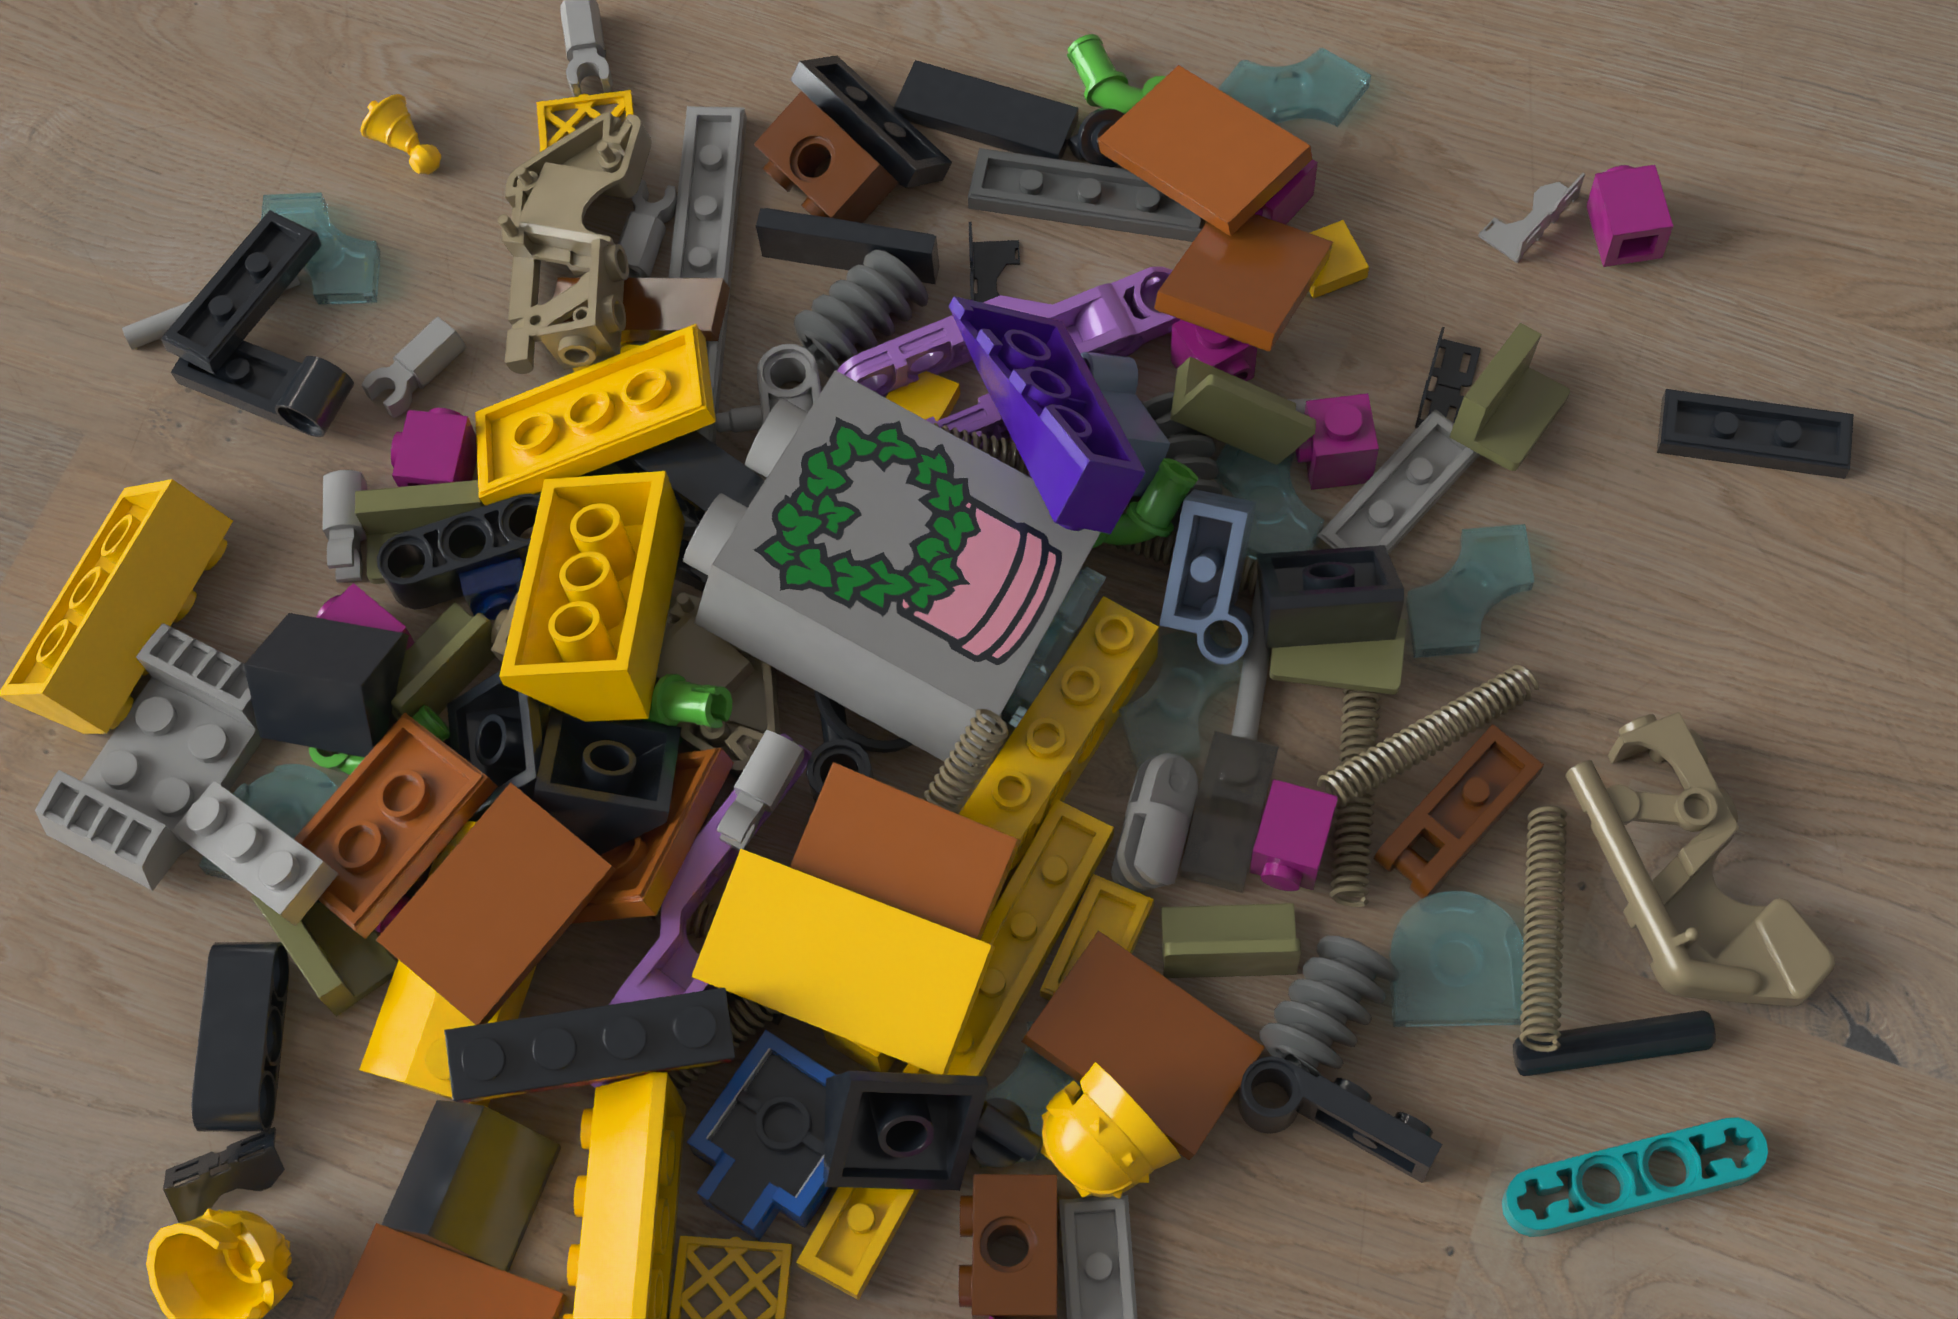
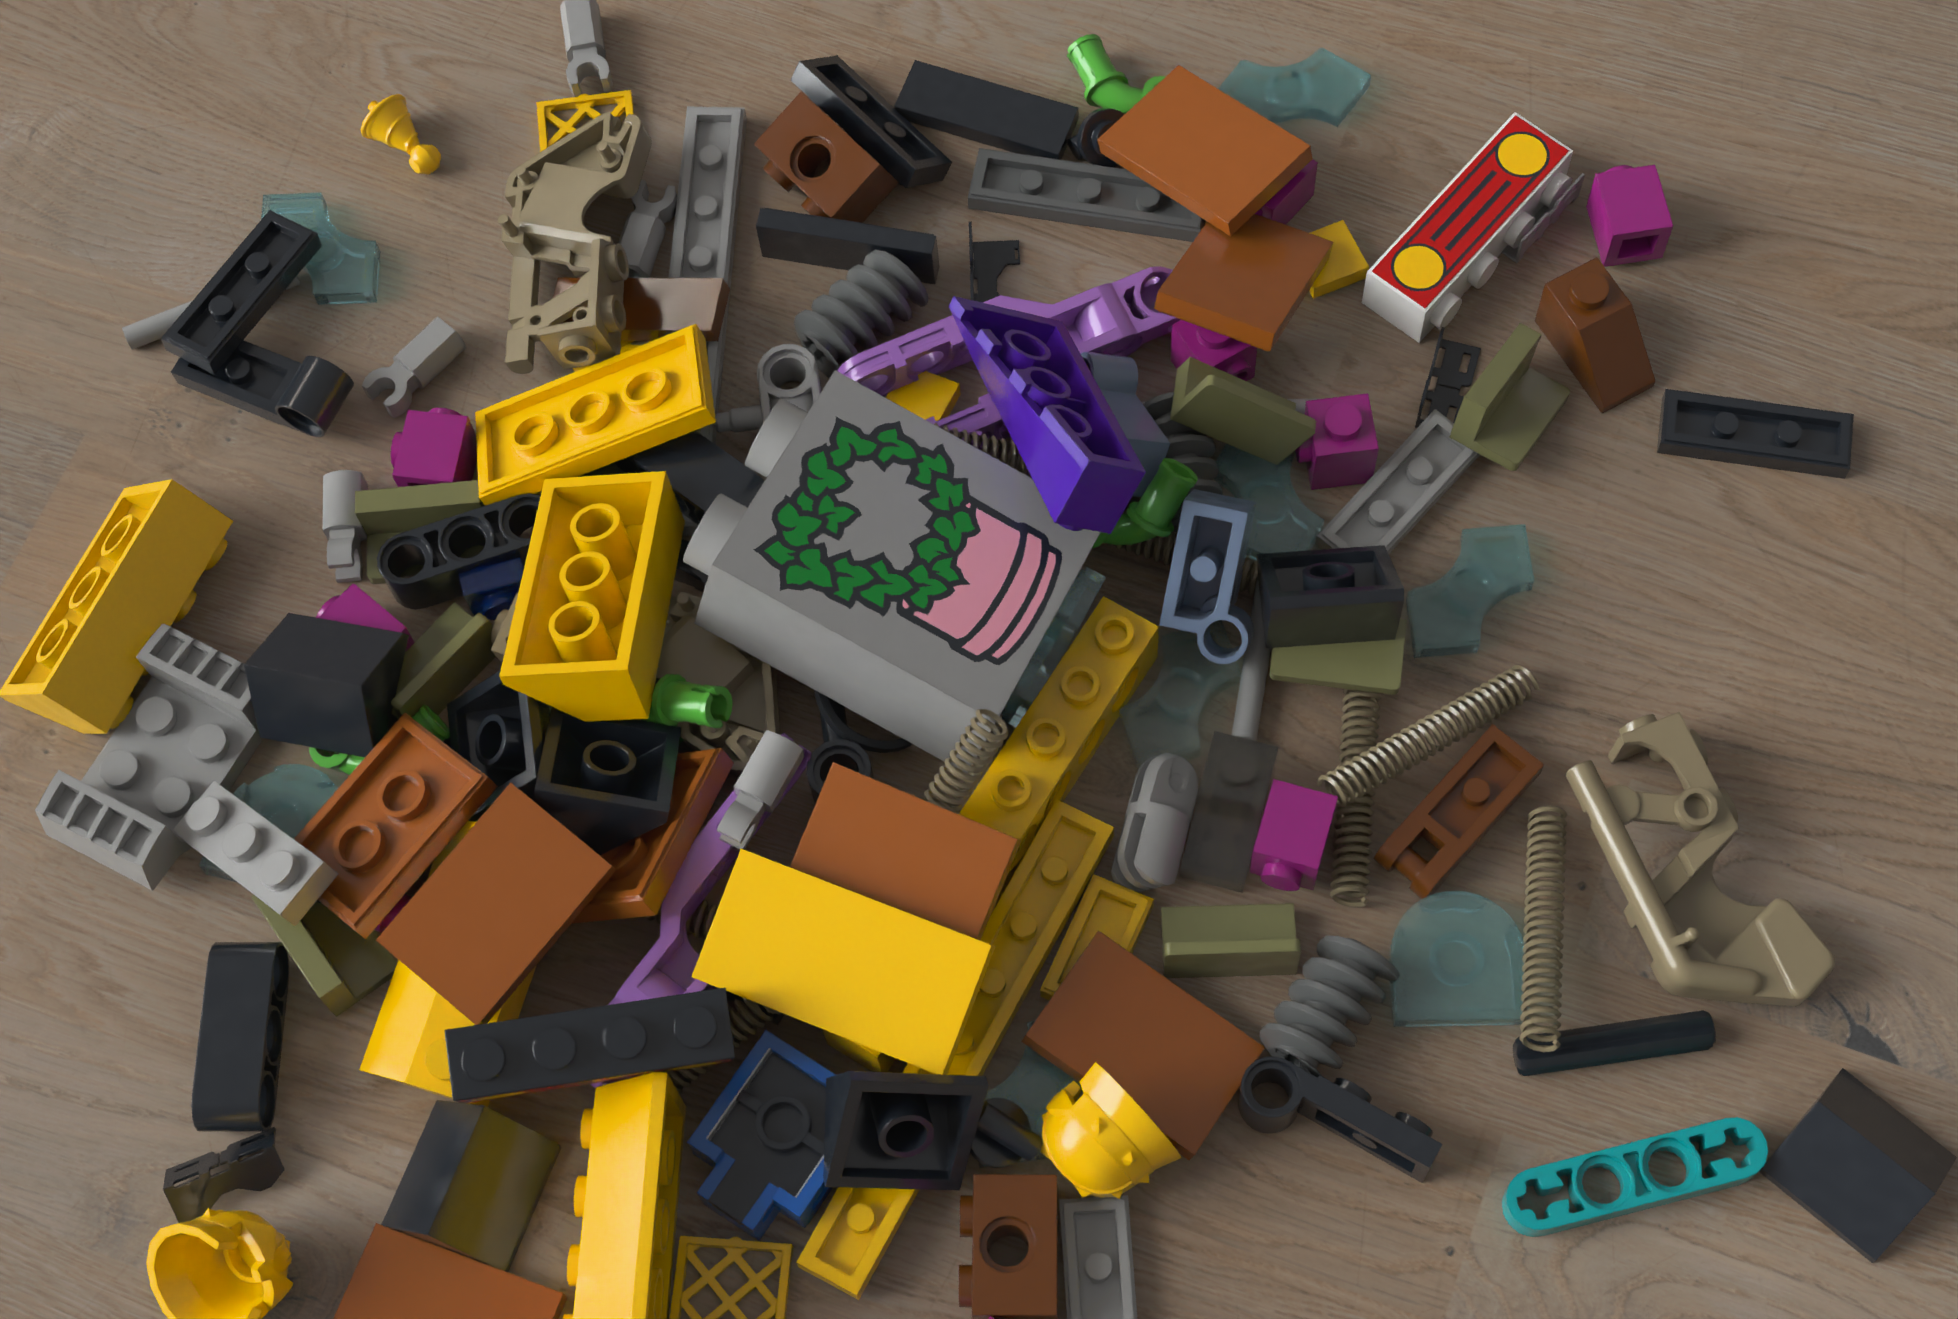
none -> brick [1362,112,1573,343]
none -> reddish brown slope [1535,257,1656,413]
none -> black slope [1759,1068,1957,1263]

